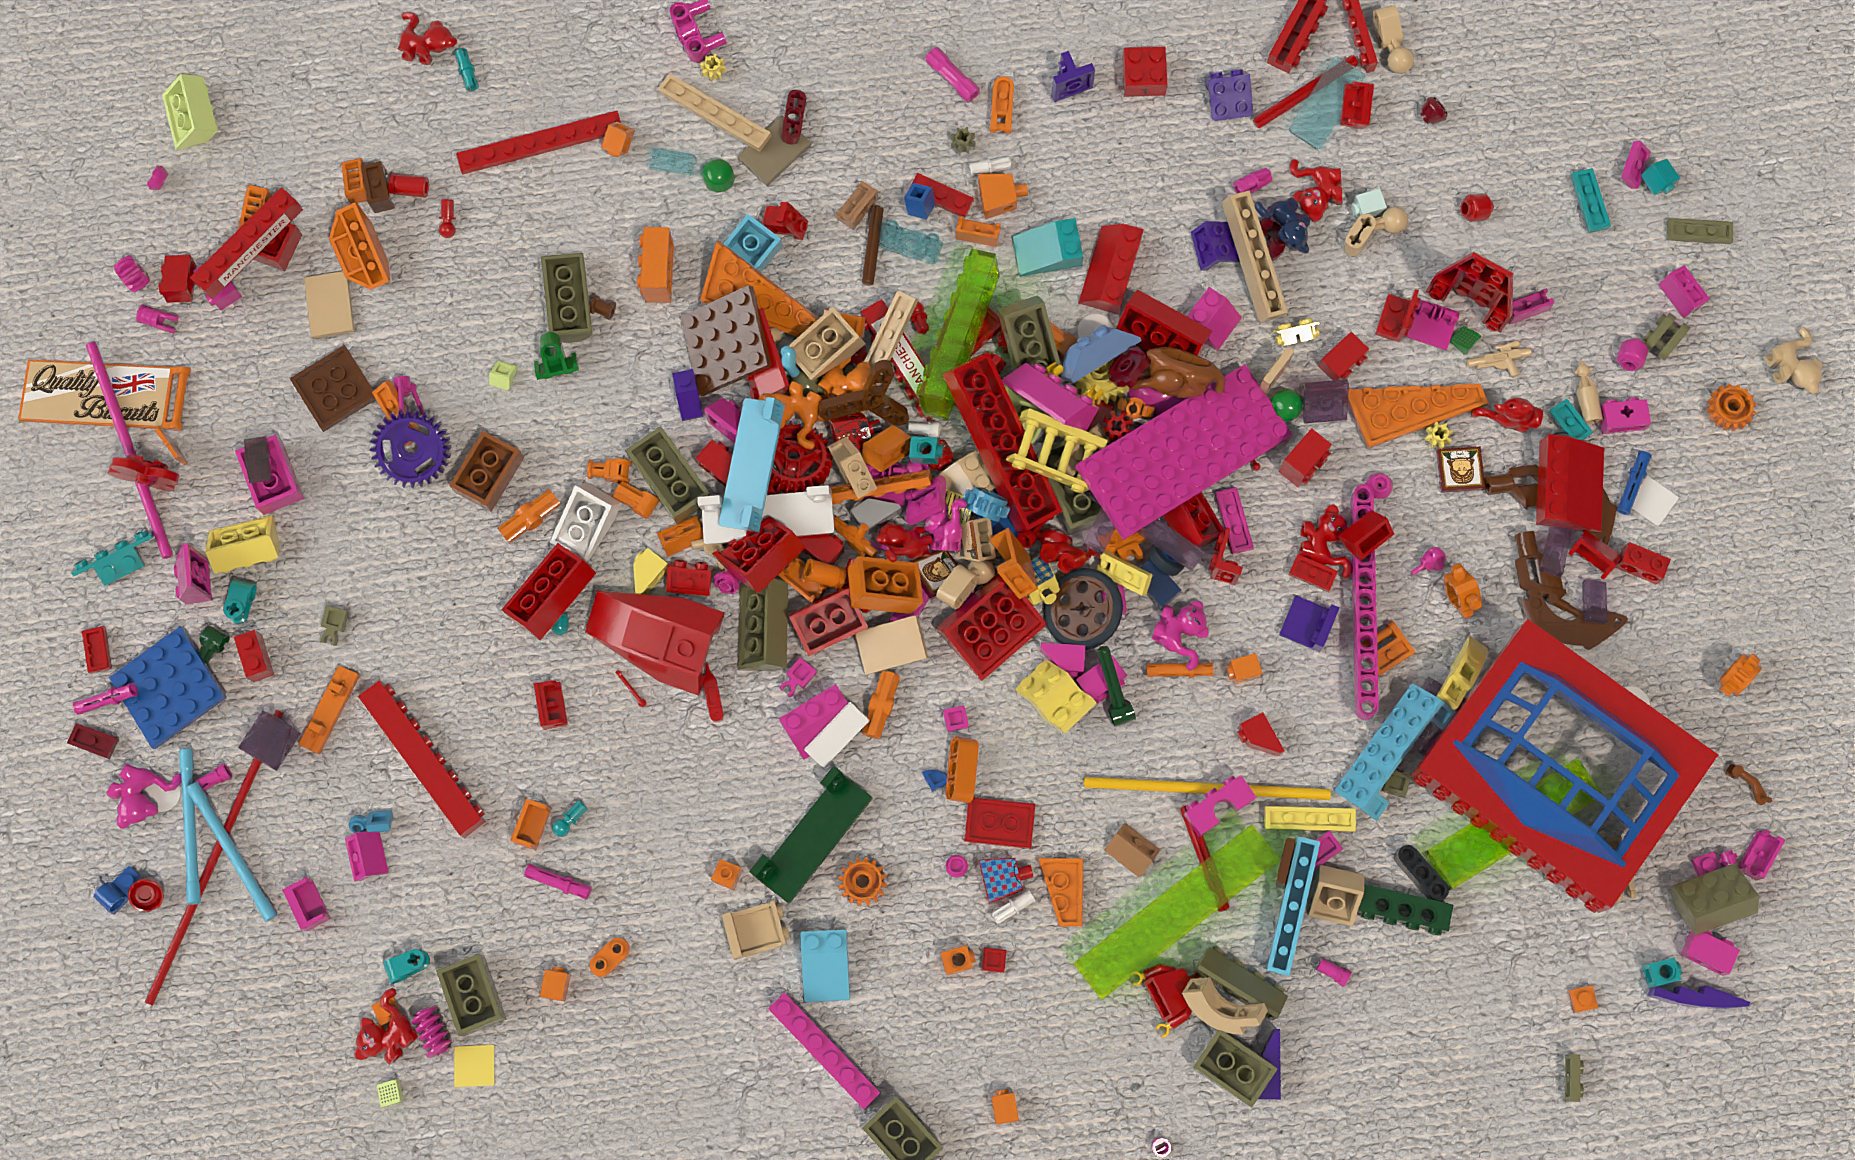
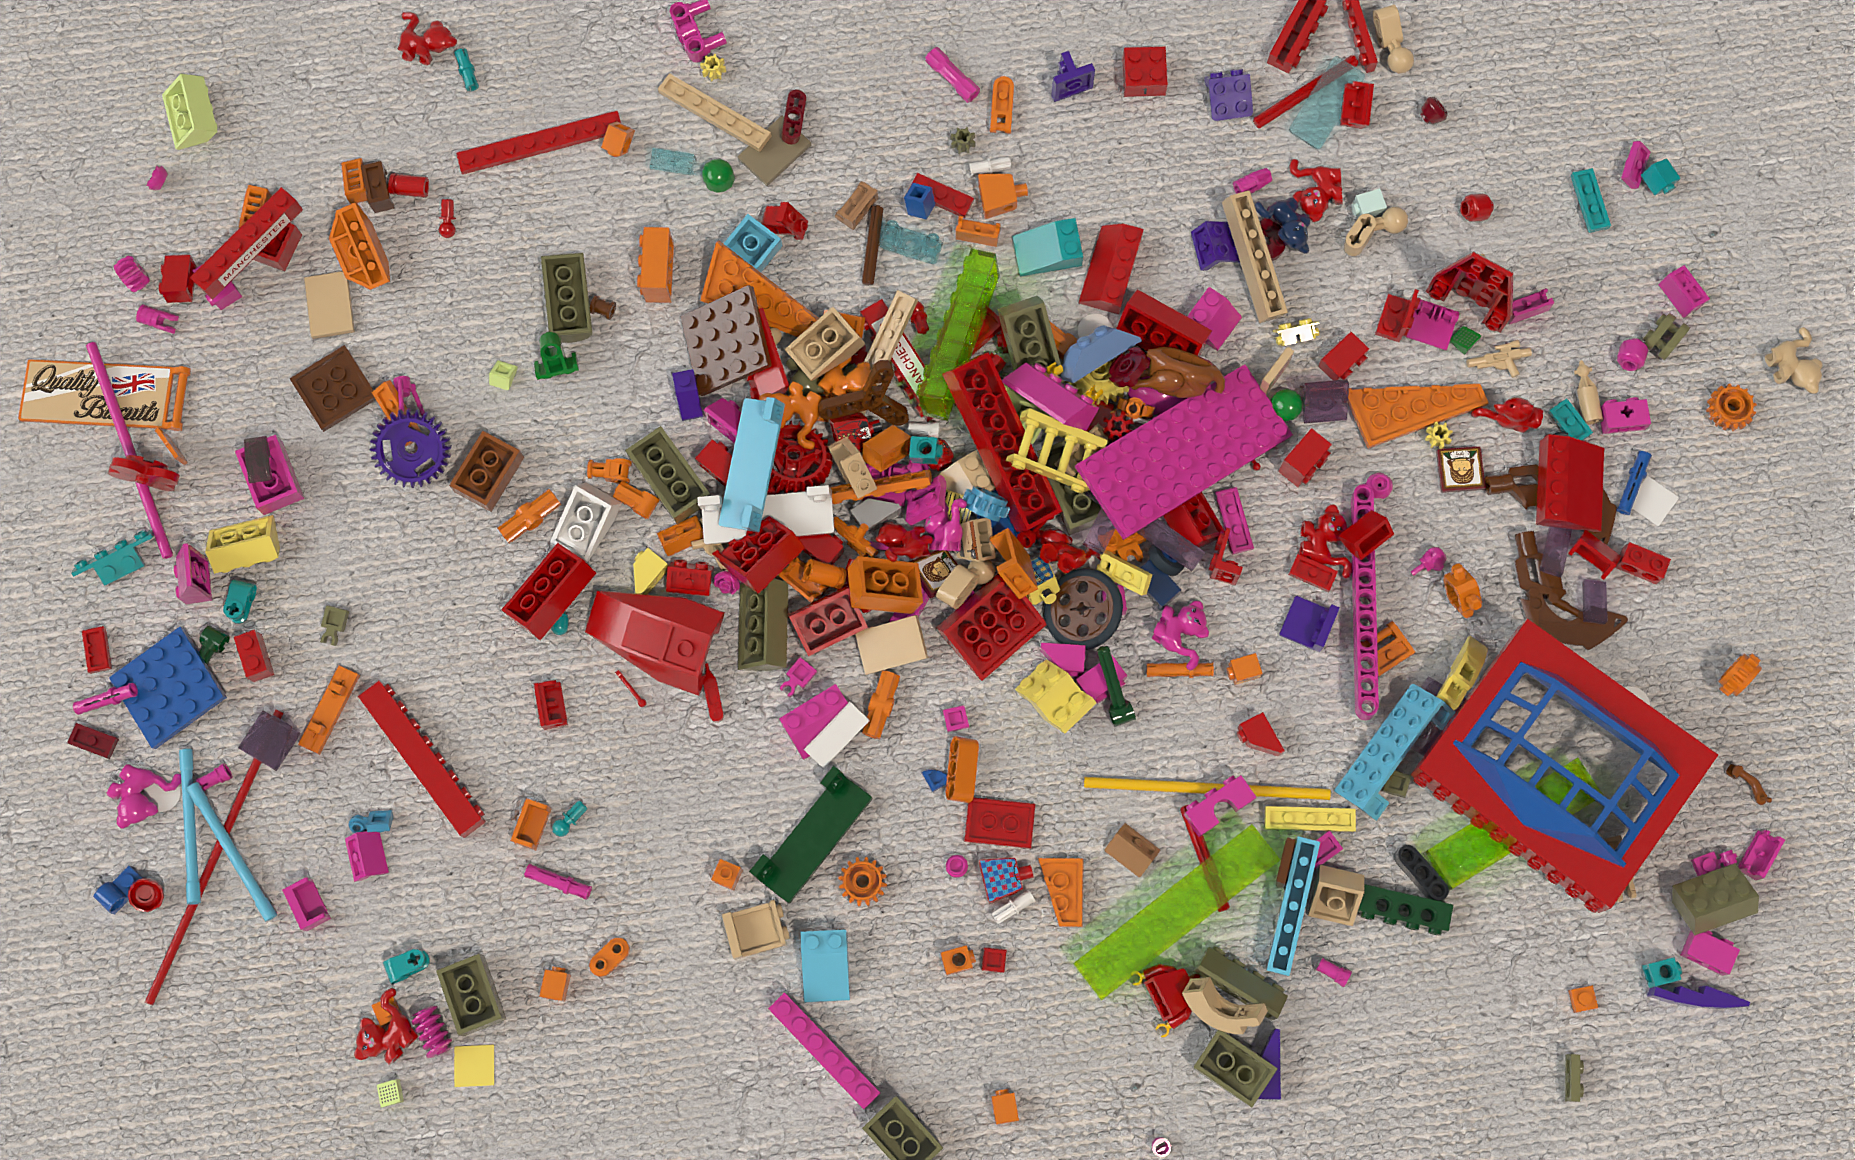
medium azure arm [781,346,800,377] -> none
olive tile [1667,218,1733,244] -> none

